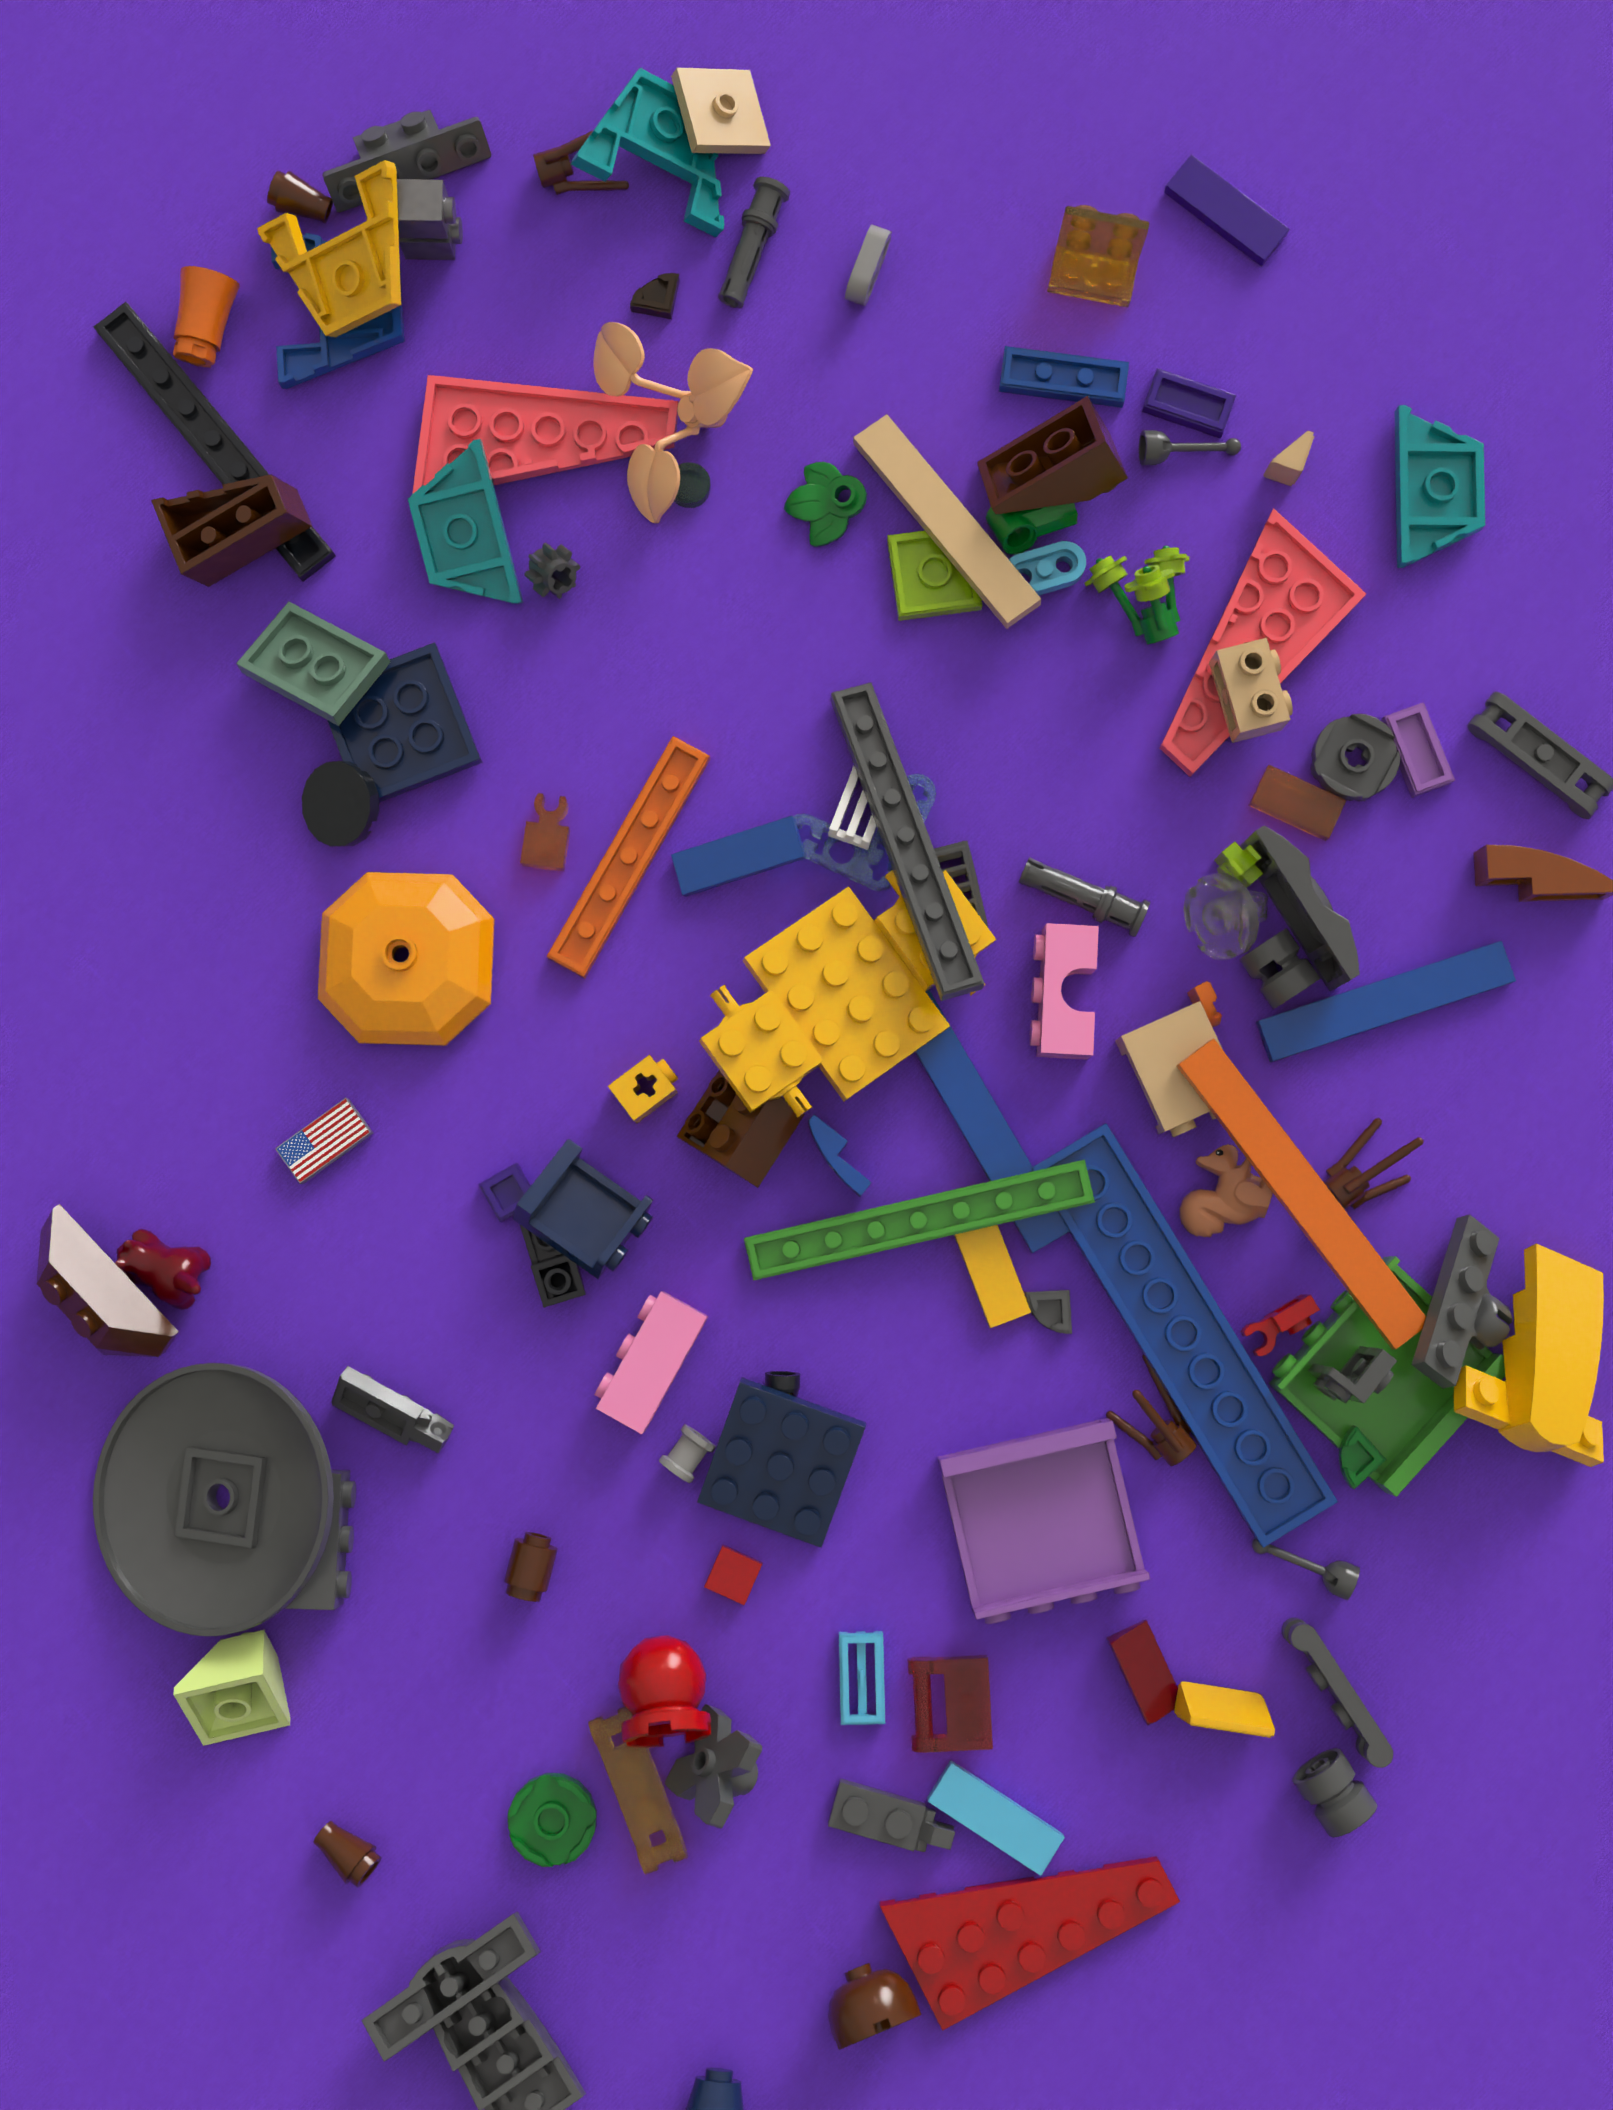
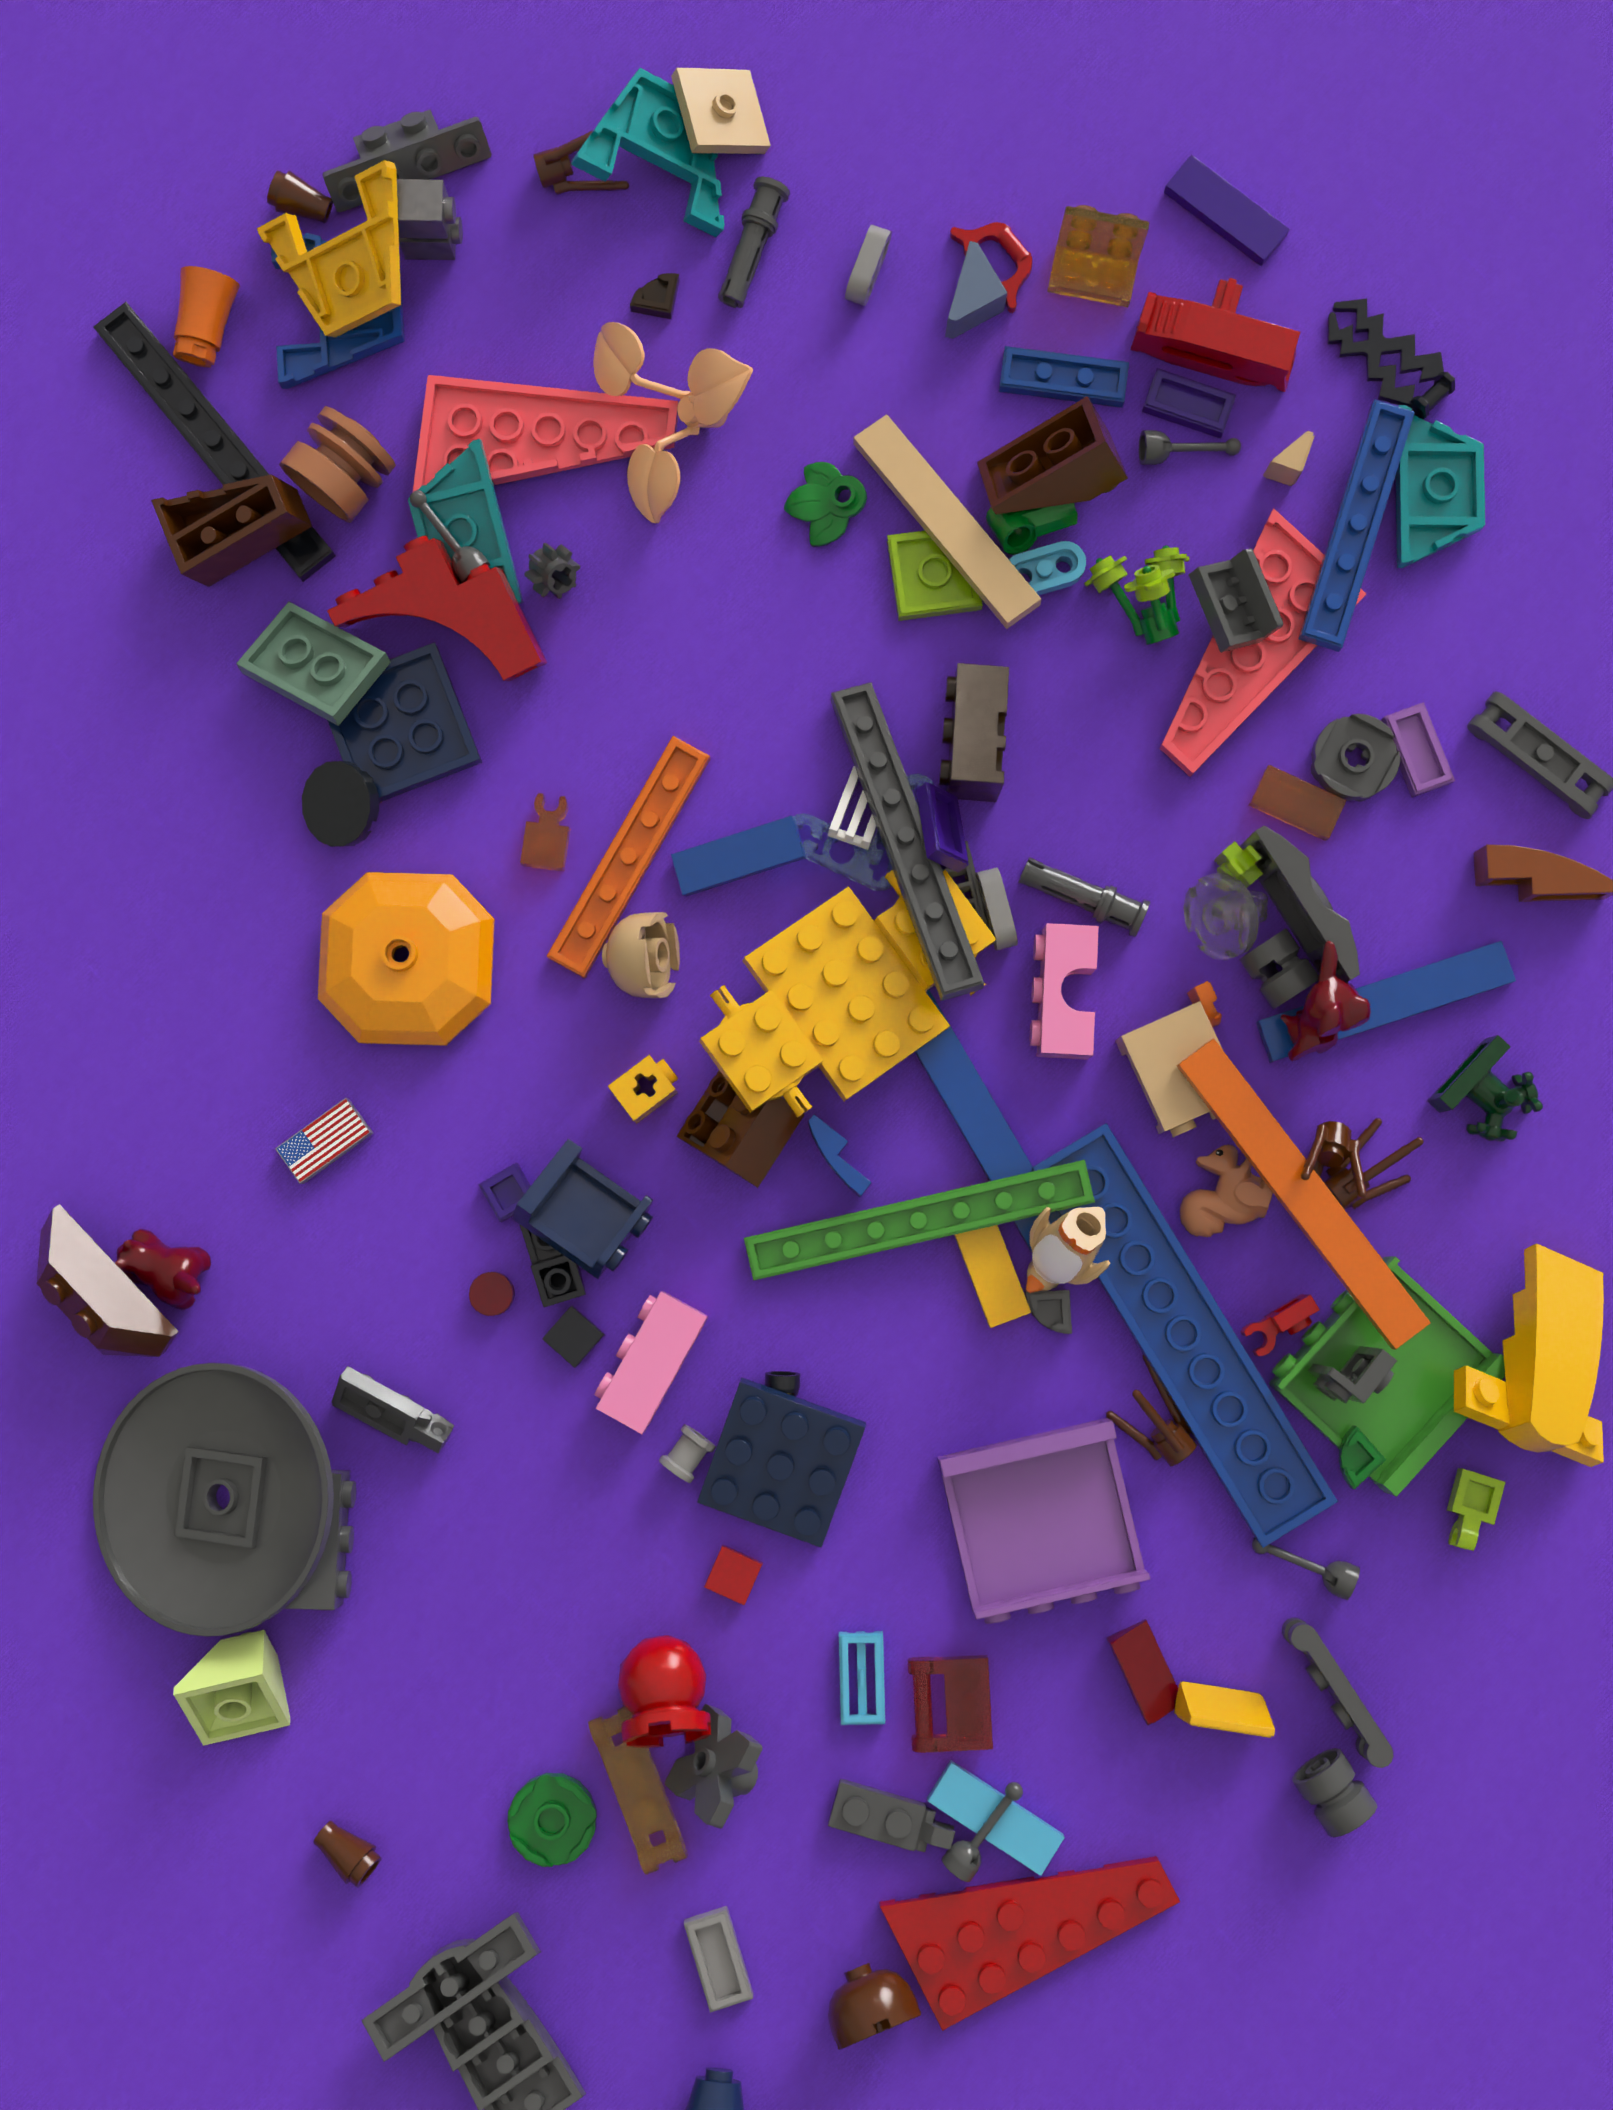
reddish brown brick [504,1532,558,1602] -> none
tile [674,462,711,508] -> none
tan brick [1209,638,1293,743] -> none
dark grey plate [1411,1214,1513,1388] -> none
none -> nougat wheel [279,406,396,523]
none -> red arch [327,535,547,681]
none -> dark grey hinge [410,490,490,583]
none -> dark red tile [469,1272,515,1316]
none -> black tile [542,1306,605,1368]
none -> tan cylinder [602,912,680,998]
none -> light grey tile [684,1906,754,2013]
none -> dark purple tile [916,782,969,873]
none -> dark brown wedge [939,663,1009,802]
none -> dark grey hinge [941,1782,1023,1882]
none -> sand blue slope [945,241,1007,339]
none -> red helmet [950,222,1033,313]
none -> light grey beam [976,867,1018,951]
none -> animal [1026,1207,1111,1294]
none -> red piece [1130,278,1300,392]
none -> dark grey bracket [1189,548,1283,653]
none -> dark red animal [1281,940,1371,1061]
none -> blue tile [1298,399,1415,652]
none -> reddish brown plant [1298,1121,1367,1229]
none -> black piece [1328,298,1455,419]
none -> dark green piece [1427,1035,1543,1141]
none -> lime plate [1446,1468,1506,1551]

